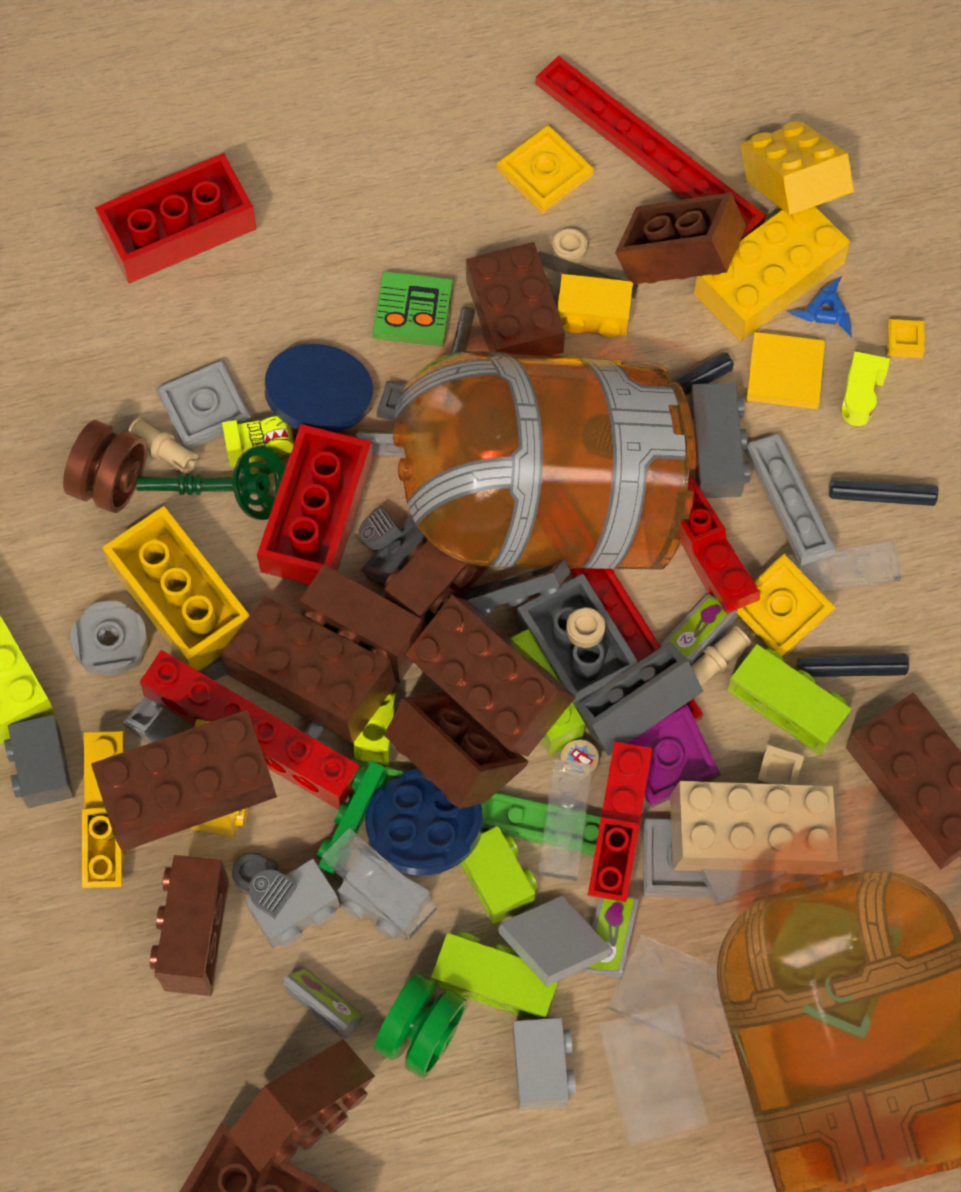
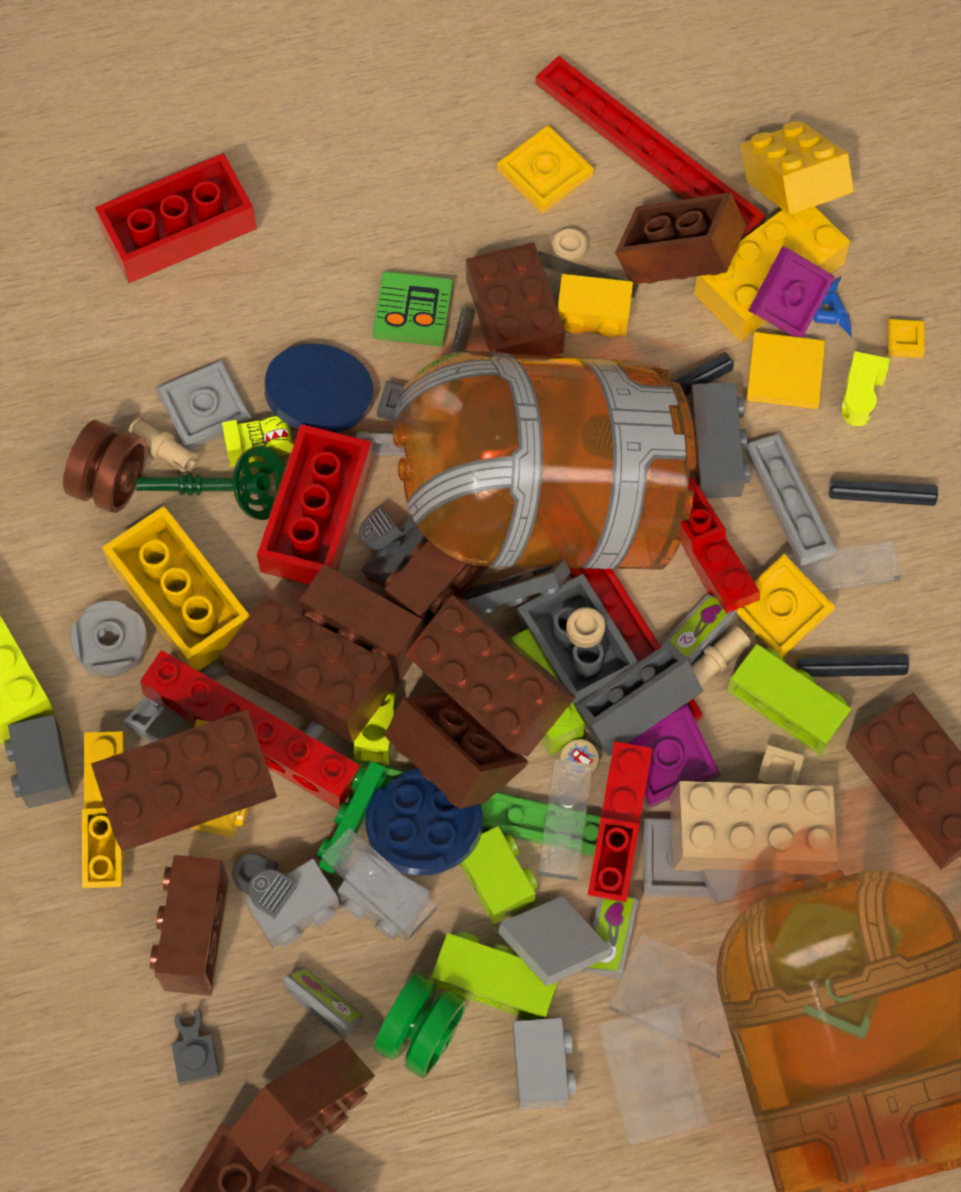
none -> dark grey plate [171,1009,220,1086]
none -> magenta tile [748,246,835,338]

